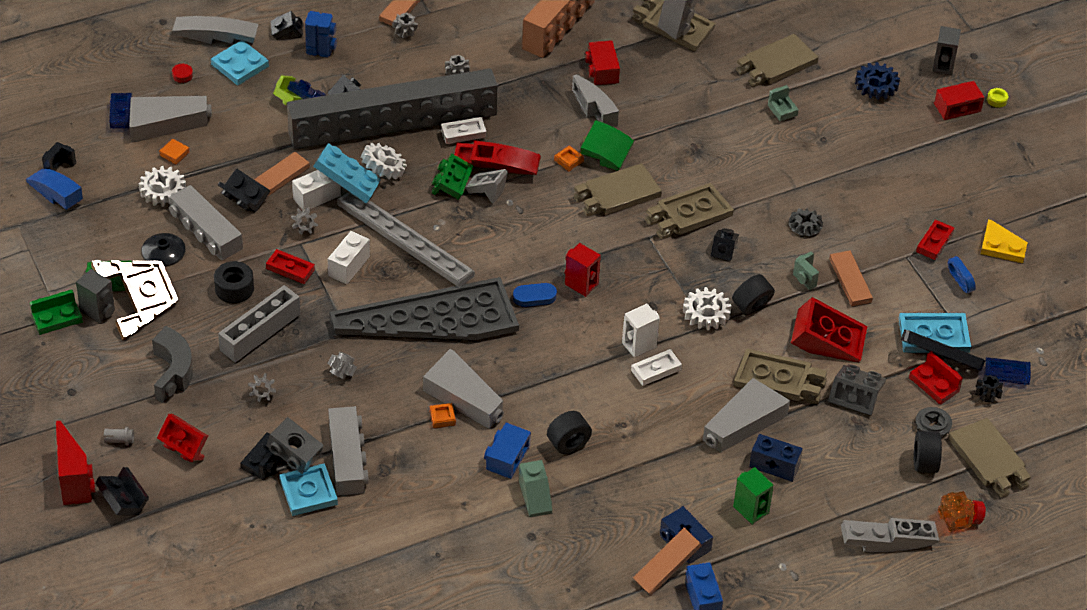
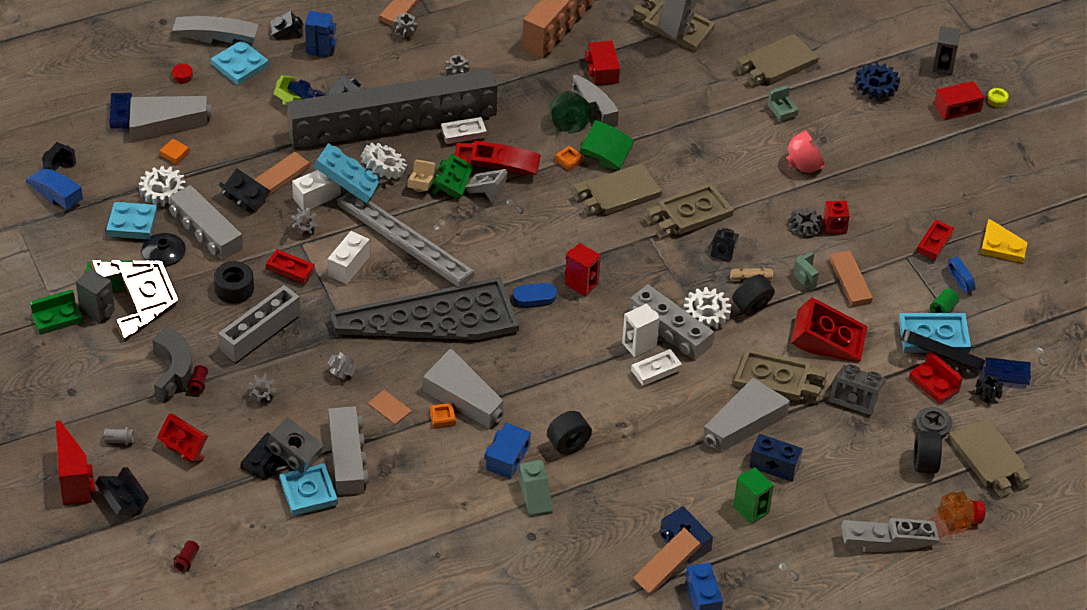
none -> medium azure plate [106,202,157,240]
none -> dark red pin [174,540,200,571]
none -> dark red pin [187,365,208,394]
none -> nougat sticker [368,390,412,424]
none -> tan bracket [407,160,436,192]
none -> clear green cylinder [549,91,592,133]
none -> light grey brick [629,284,714,360]
none -> tan axle [730,268,773,282]
none -> coral cylinder [786,130,825,173]
none -> red brick [823,200,850,234]
none -> green piece [930,288,959,313]

